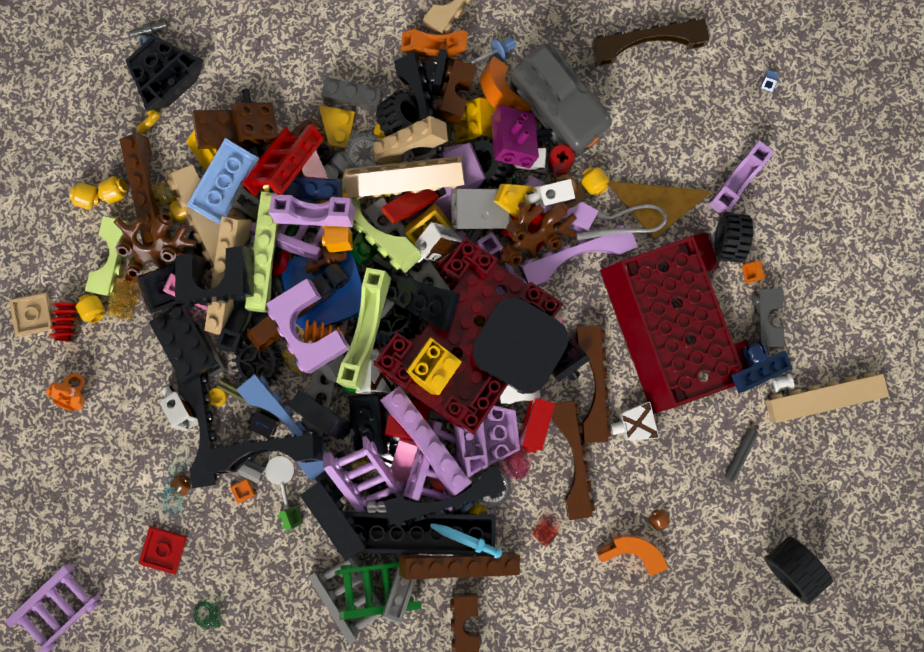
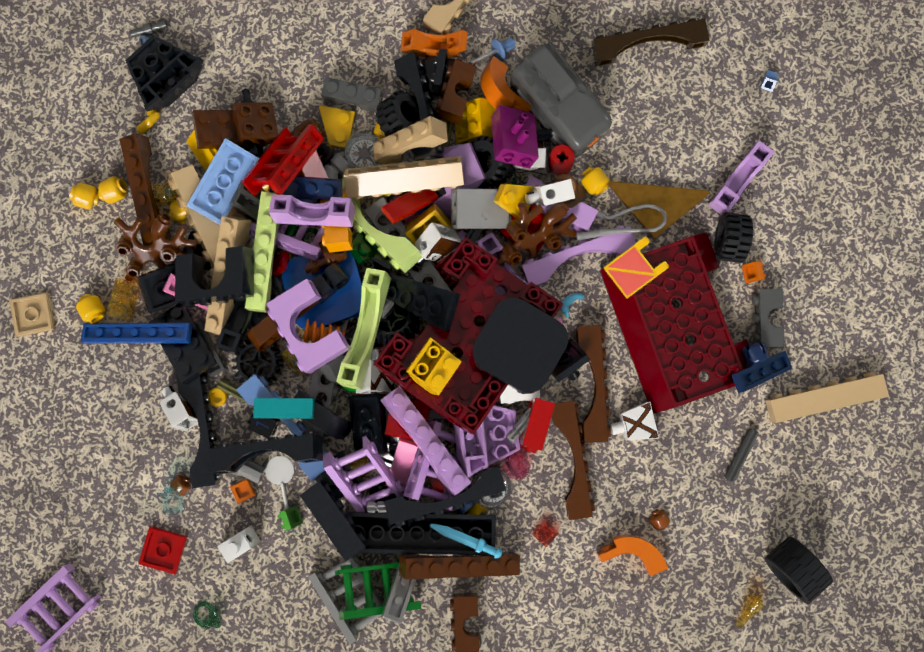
orange tile [46,373,86,411] -> none
red piece [49,302,78,342] -> none
yellowish green arch [85,216,131,297] -> none
white bush [769,373,794,394] -> none
none -> blue tile [80,323,193,344]
none -> white torso [217,525,261,563]
none -> teal tile [253,398,315,419]
none -> light grey axle [506,408,531,442]
none -> medium azure piece [561,293,584,318]
none -> coral flag [604,236,669,299]
none -> clear yellow cone [736,594,765,629]

